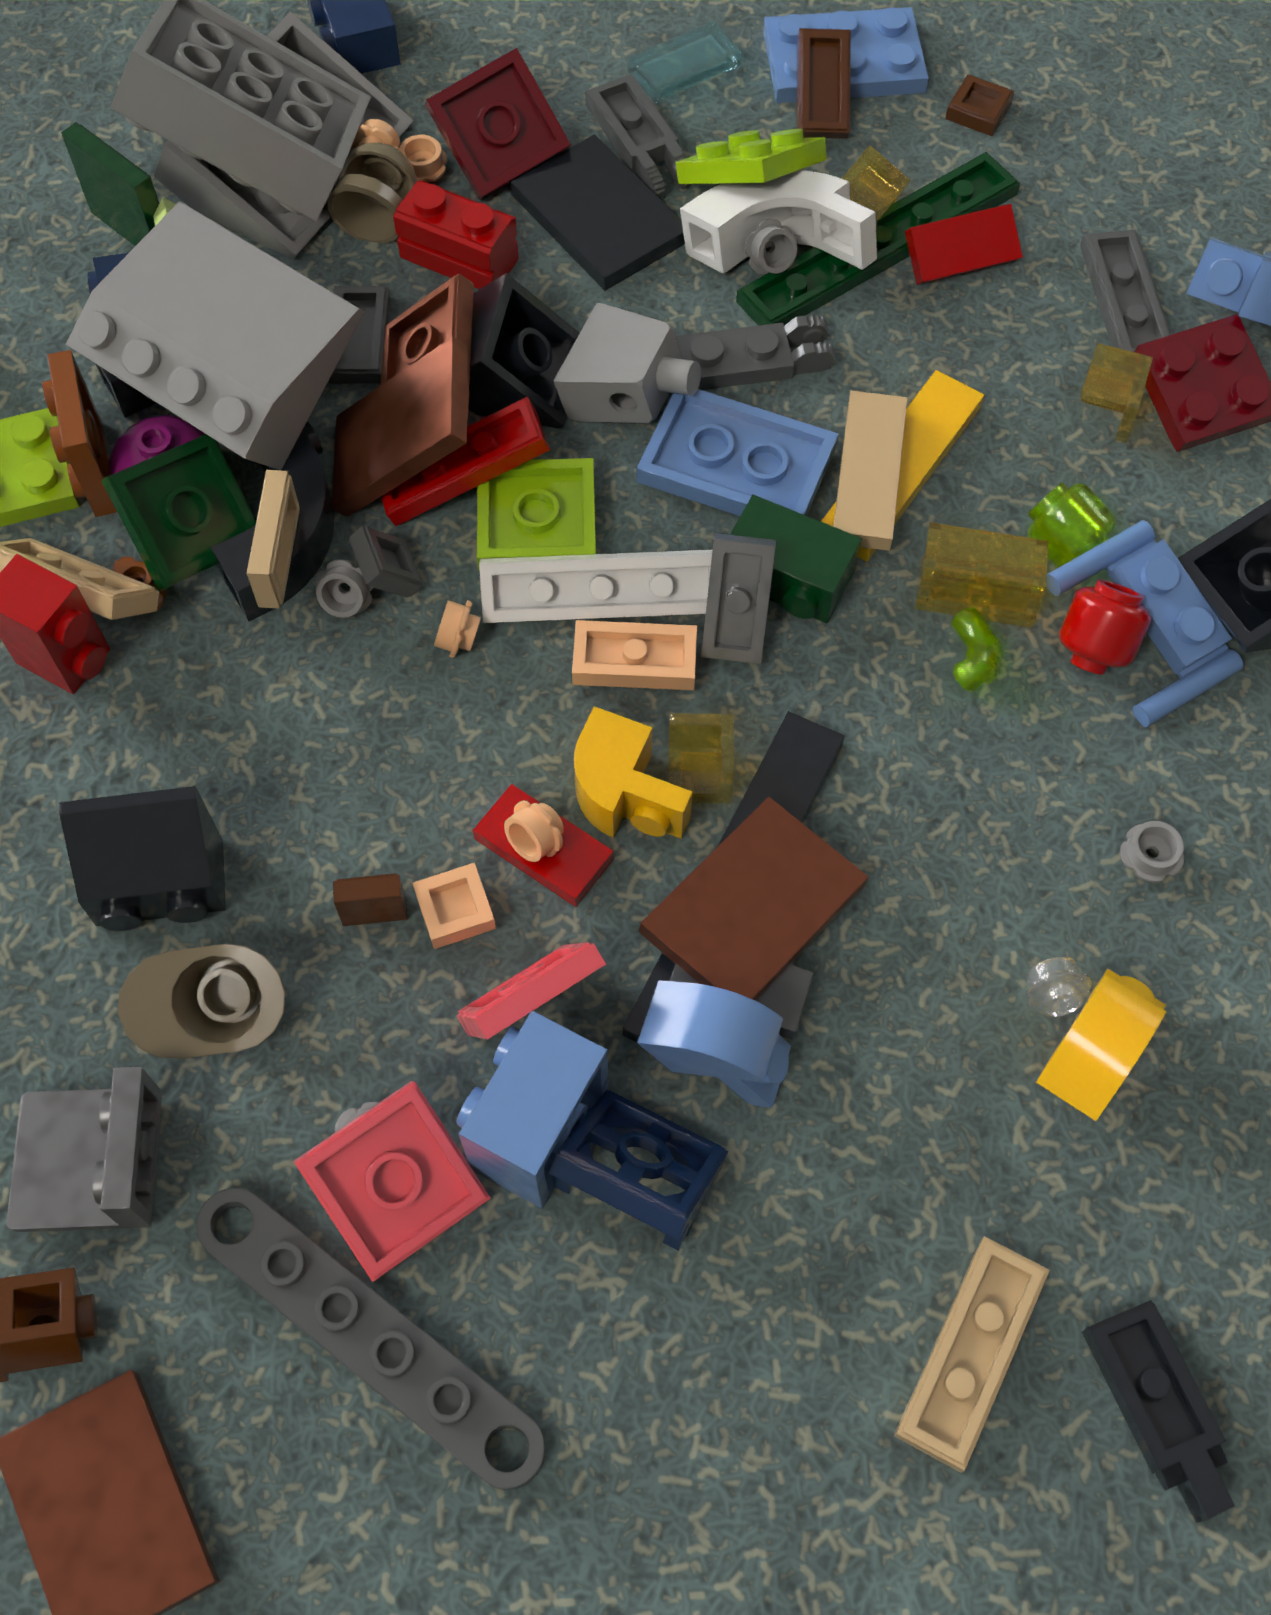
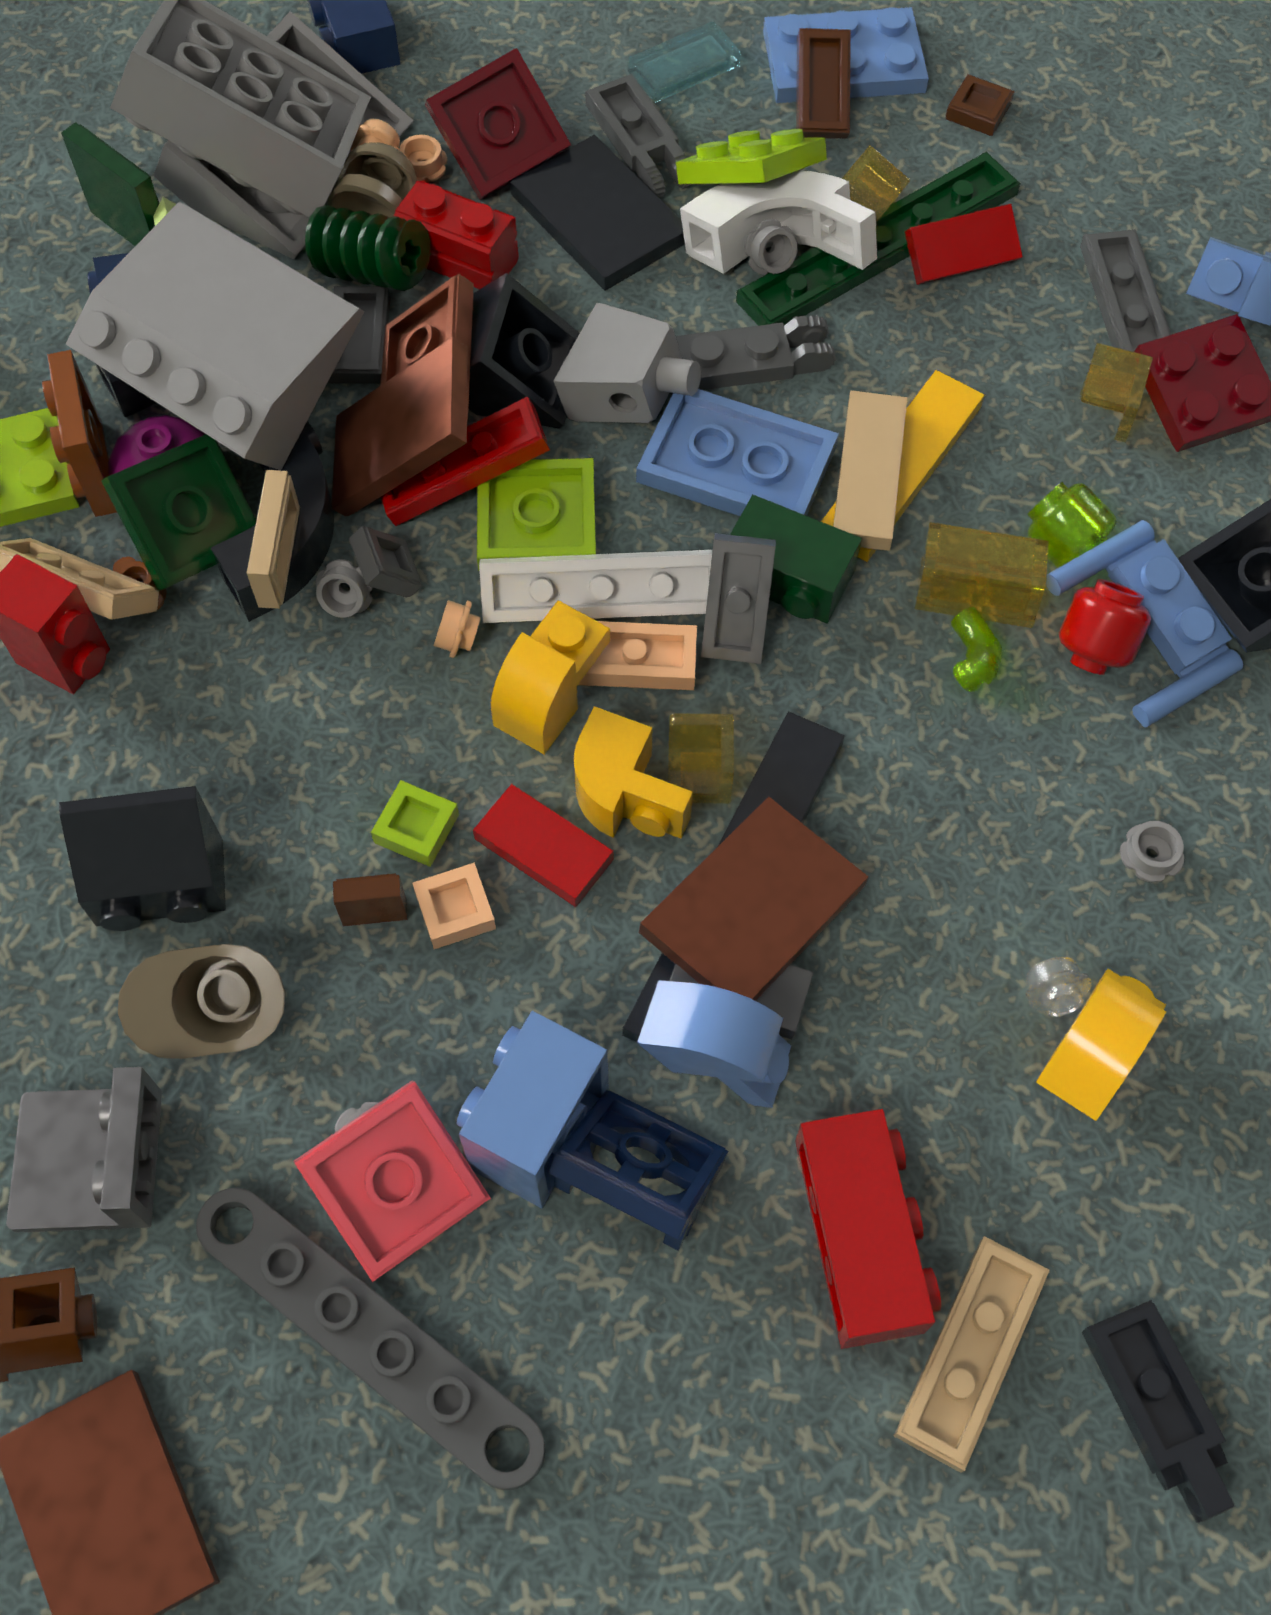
coral tile [456,942,606,1040] -> none
light nougat plate [504,800,564,862] -> none
none -> dark green piece [305,205,431,291]
none -> lime plate [371,780,459,867]
none -> yellow brick [491,600,610,755]
none -> red brick [795,1109,941,1349]

